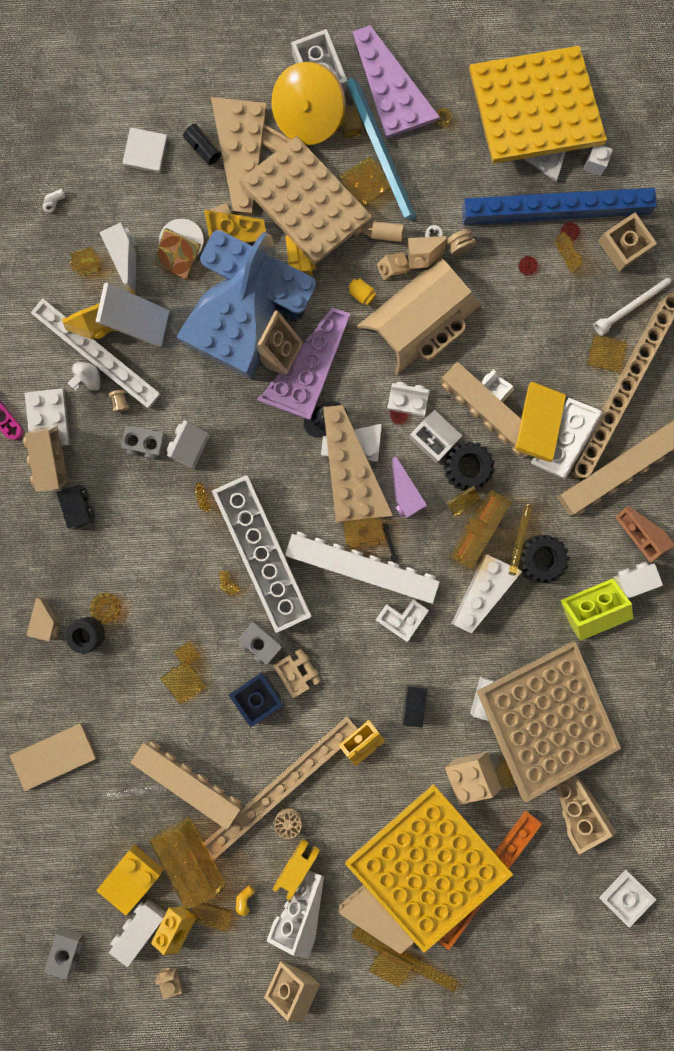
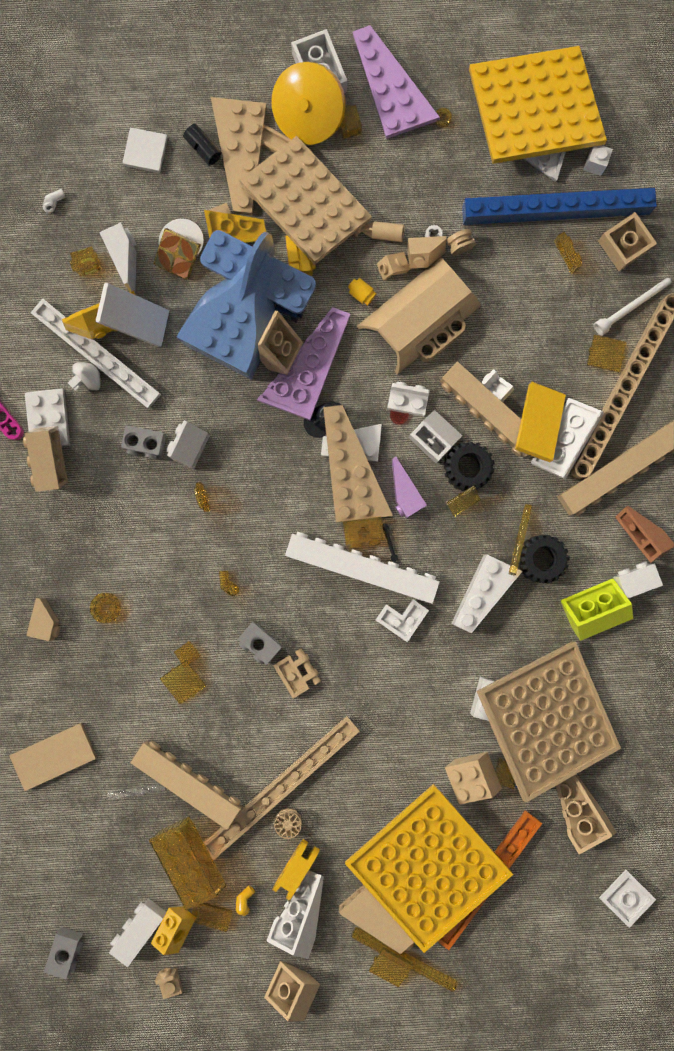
black brick [56,485,95,529] -> none
black tyre [66,616,105,654] -> none
yellow slope [96,844,164,916] -> none
tan bush [109,390,130,413] -> none
white brick [212,475,312,633] -> none
dark blue brick [229,671,284,728] -> none
clear yellow plate [339,156,391,207] -> none
yellow brick [339,720,385,766] -> none
medium azure tile [347,77,417,221] -> none
black brick [402,684,427,728] -> none
clear yellow brick [447,490,512,570] -> none
clear red piece [518,256,538,275] -> none
clear red piece [560,222,580,242] -> none

